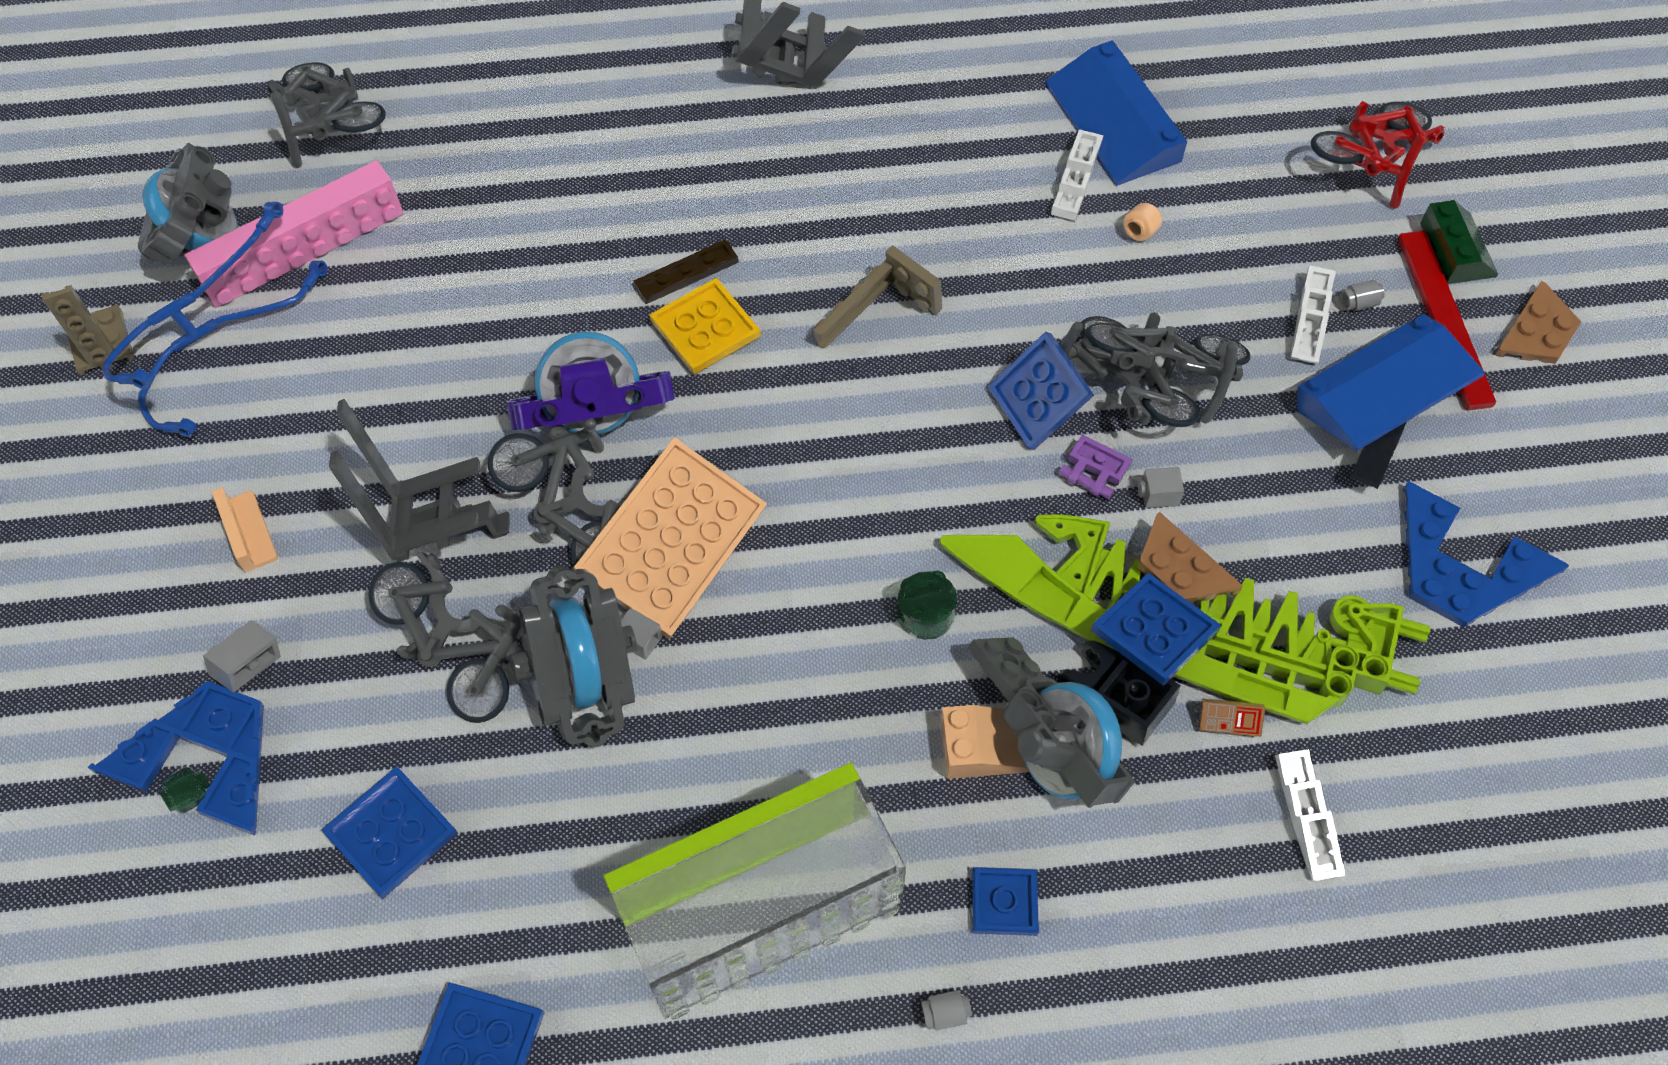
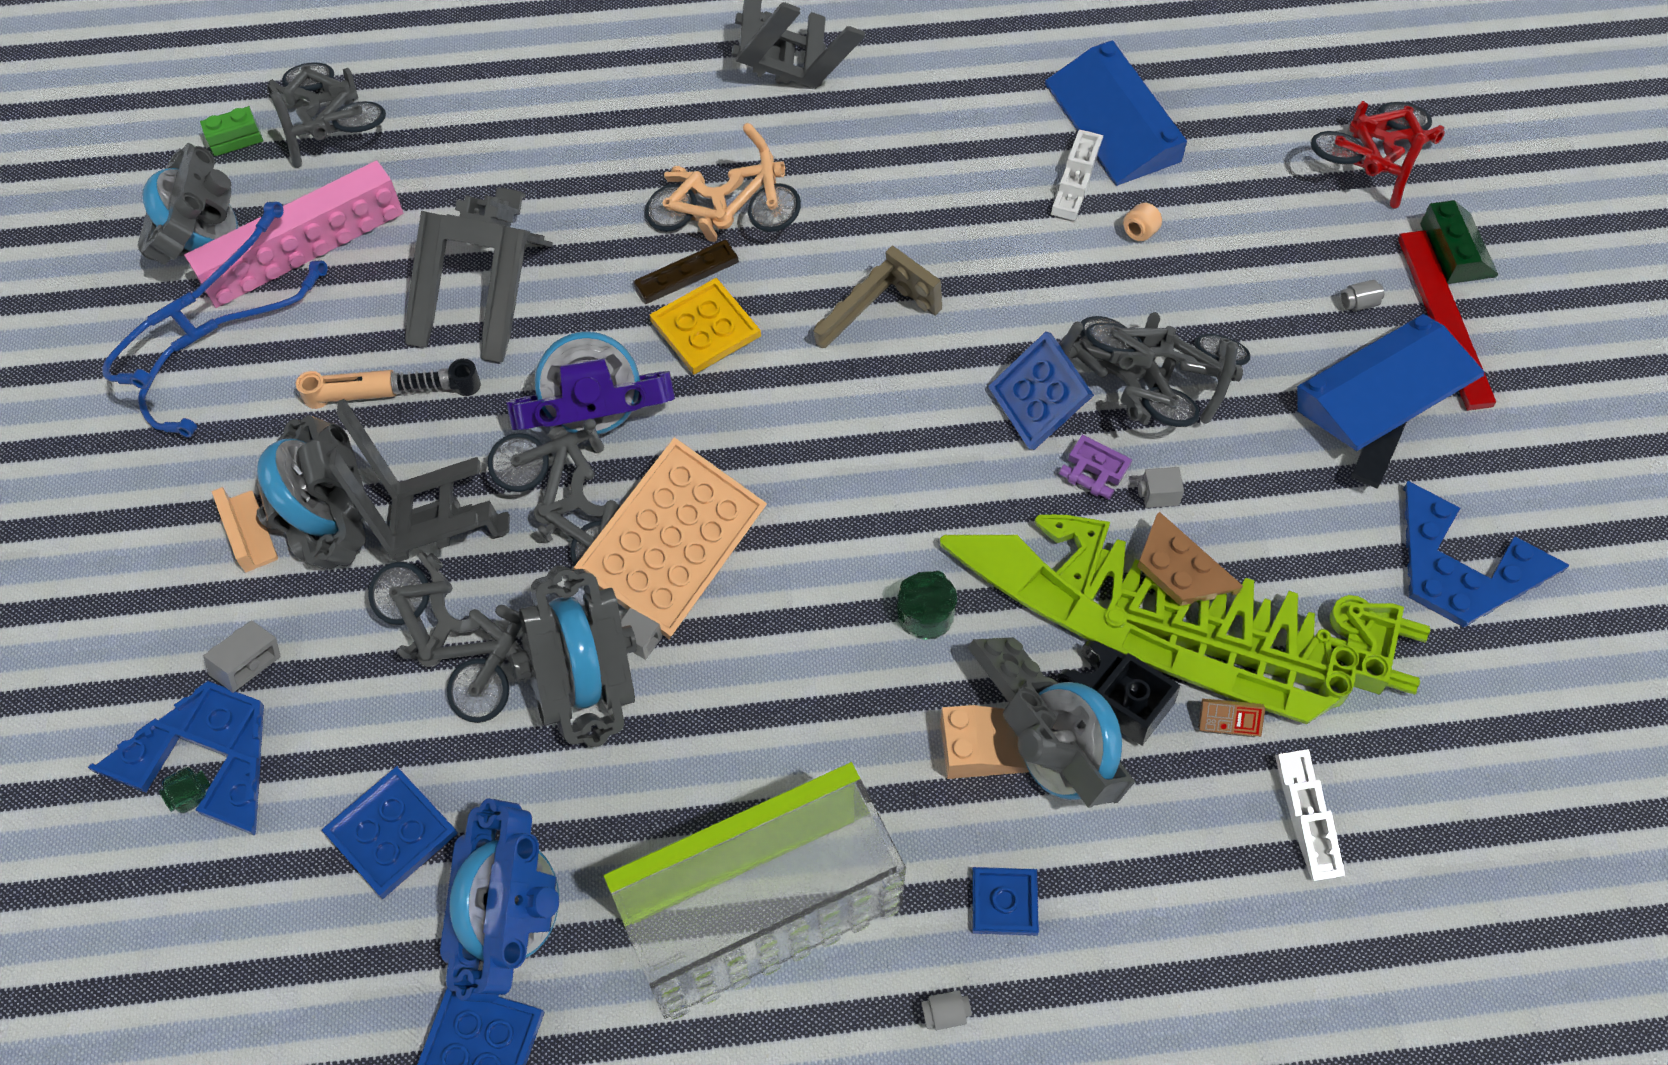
dark tan bracket [41,285,134,376] -> none
blue plate [1091,573,1221,686] -> none
white slope [1290,265,1336,364] -> none
medium nougat wing [1495,281,1581,364] -> none
none -> bright green brick [200,106,263,156]
none -> dark grey piece [257,415,366,570]
none -> piece [295,358,481,409]
none -> dark grey piece [405,187,553,362]
none -> blue piece [440,798,559,1002]
none -> piece [645,123,801,242]

